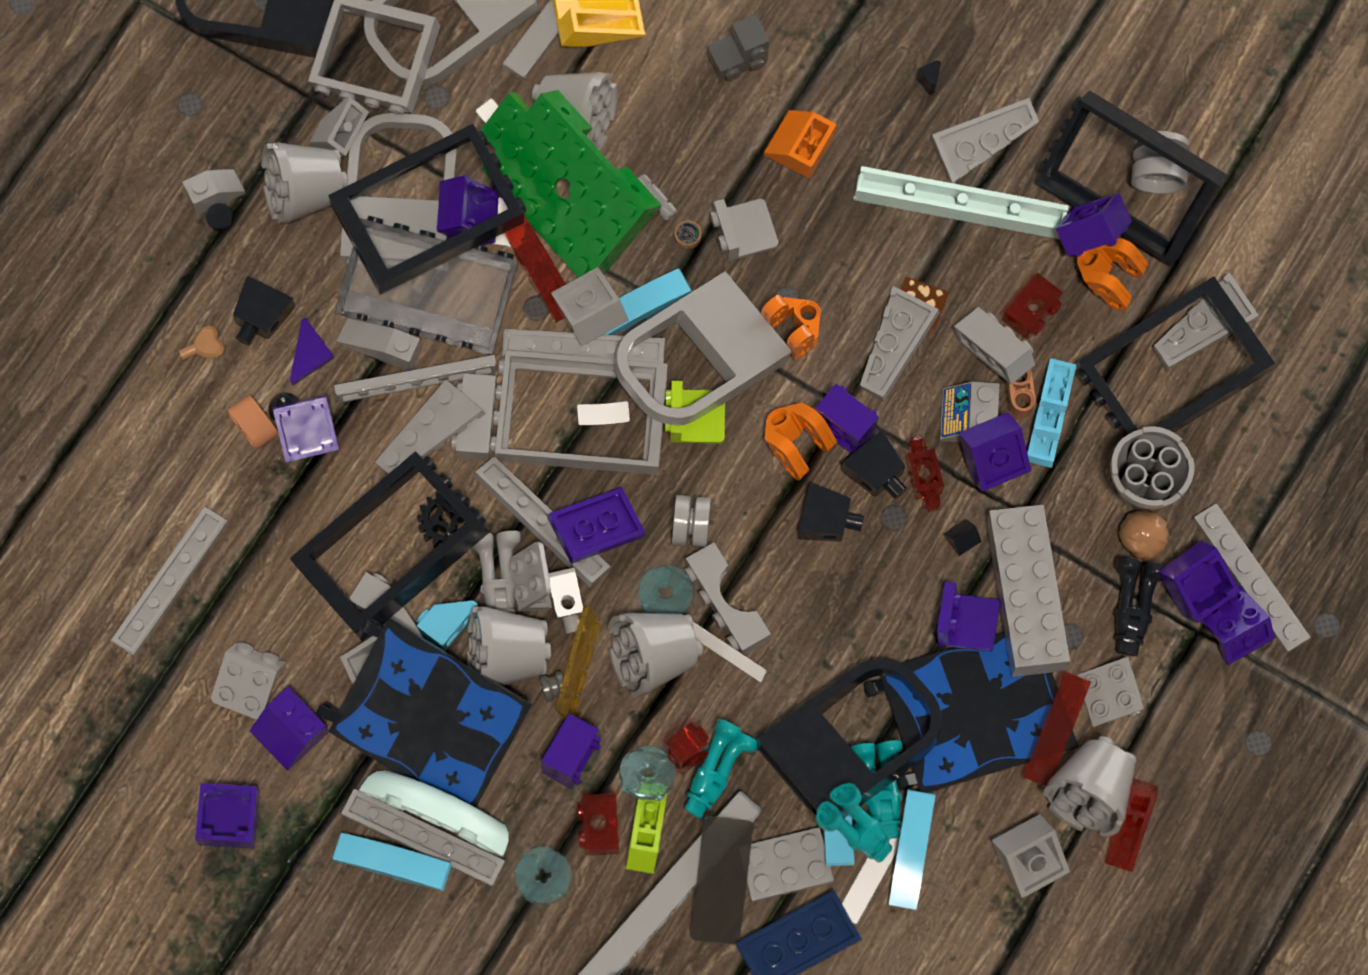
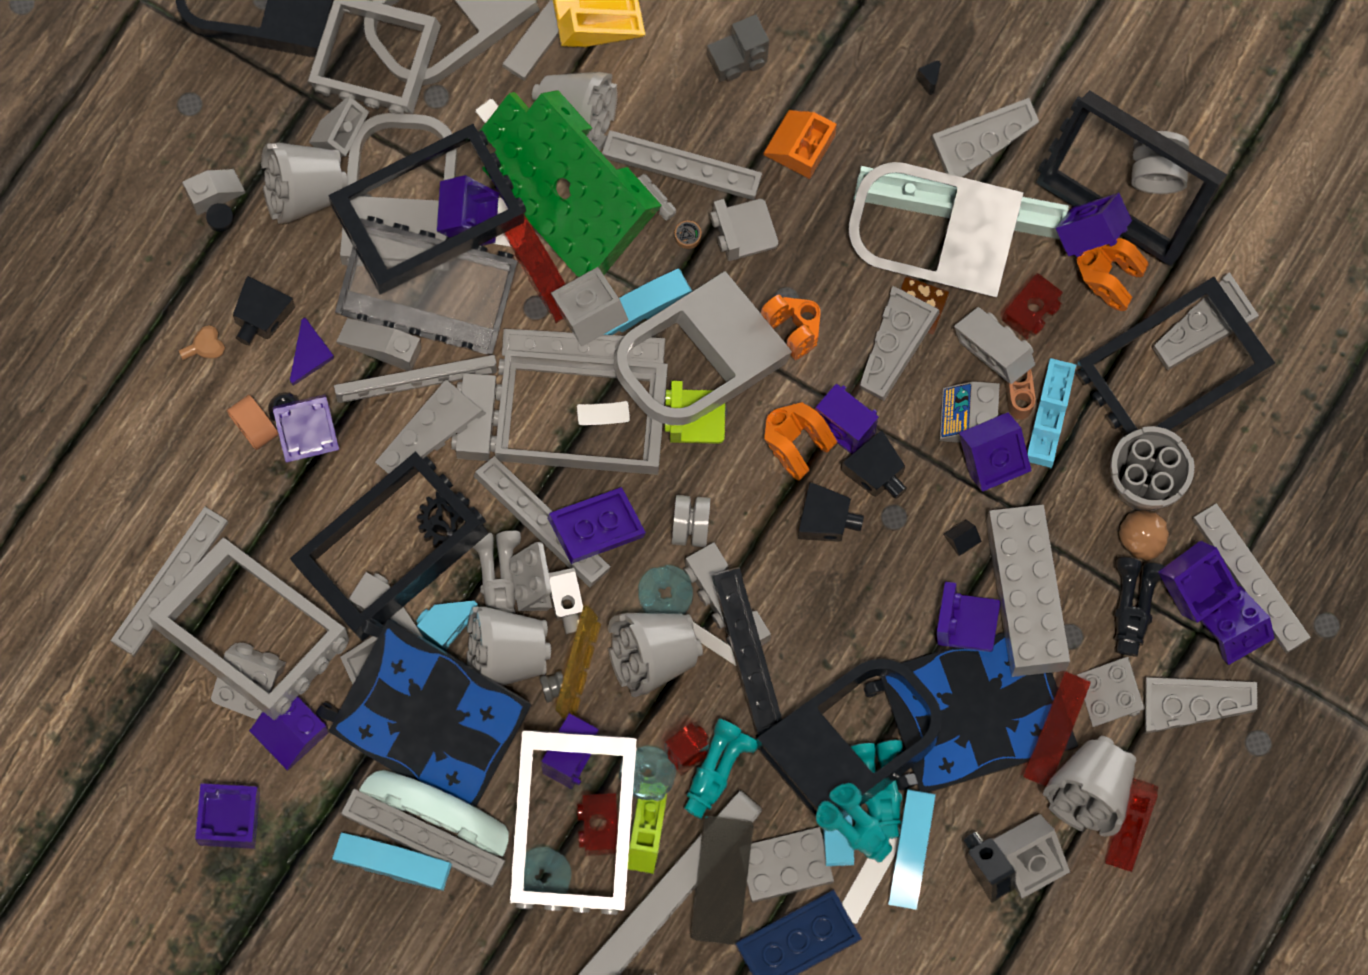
clear red piece [906,436,944,512] -> none
none -> light grey window [148,537,349,721]
none -> window [510,730,636,914]
none -> light grey plate [602,130,762,200]
none -> black plate [711,567,782,736]
none -> window [849,162,1024,297]
none -> black torso [963,832,1016,903]
none -> light grey wing [1145,677,1257,734]

